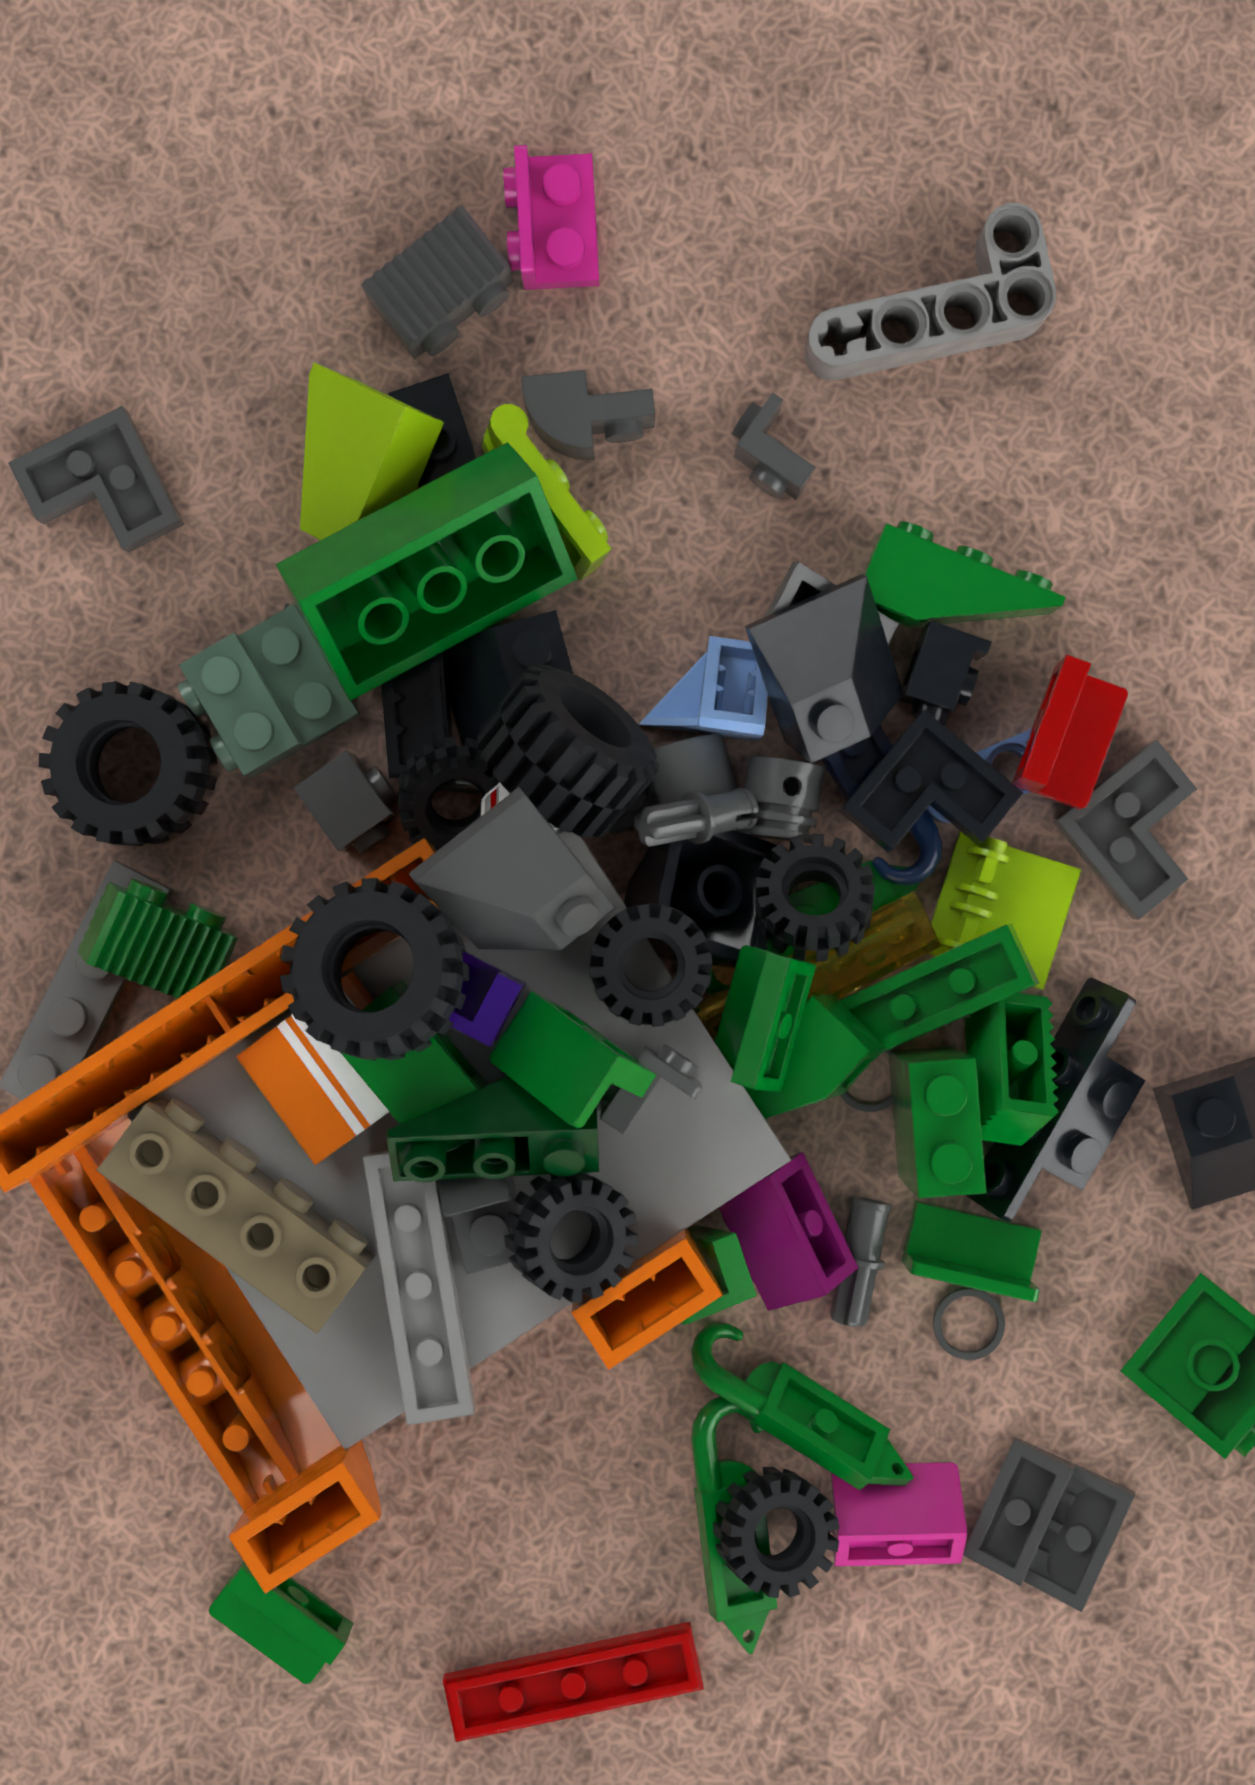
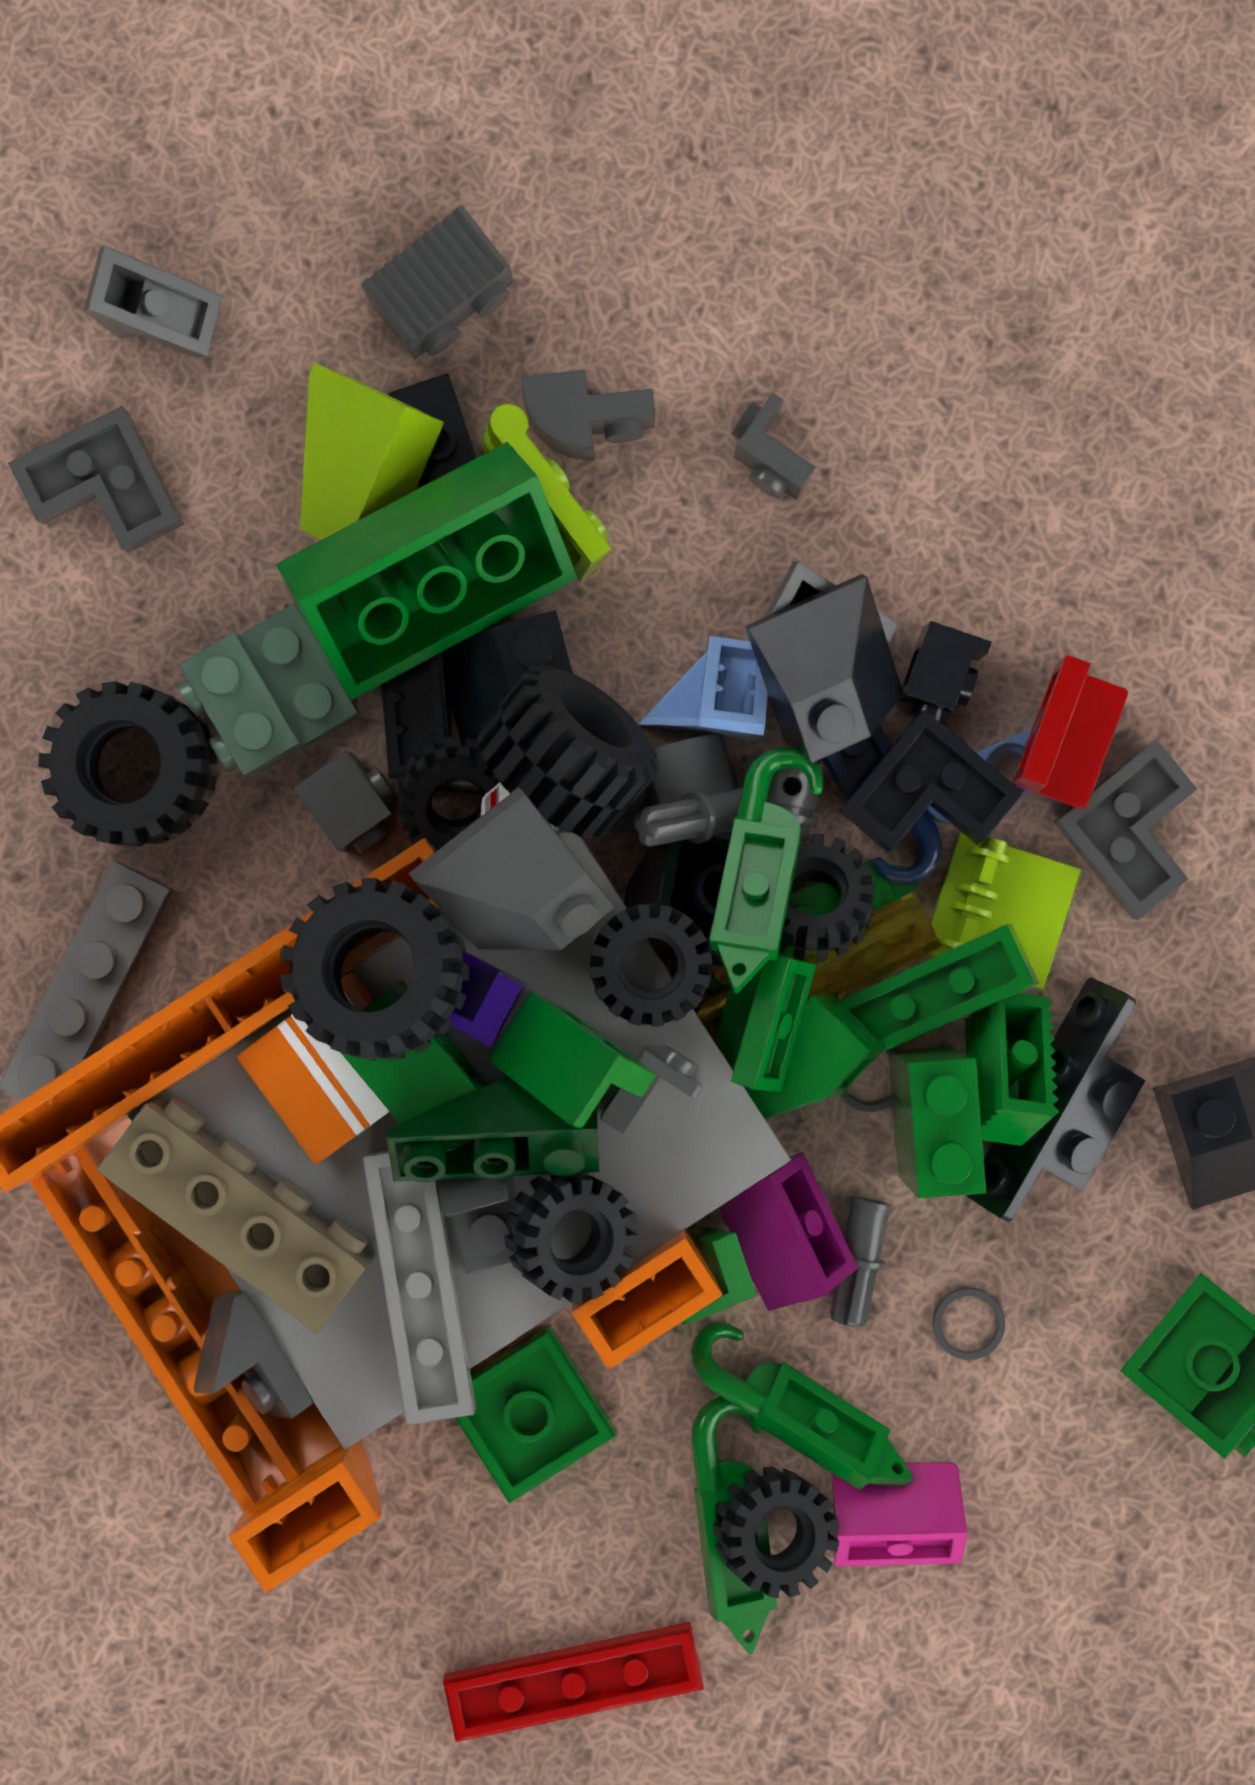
green brick [78,878,238,999] -> none
green panel [209,1561,354,1684] -> none
dark pink bracket [503,145,600,290] -> none
light grey beam [804,203,1056,380] -> none
green slope [863,521,1066,627] -> none
green panel [901,1200,1042,1302] -> none
dark grey slope [963,1437,1135,1612] -> none
none -> dark grey slope [84,246,223,358]
none -> dark grey slope [194,1290,314,1419]
none -> green plate [455,1323,617,1503]
none -> green plate [710,748,823,994]

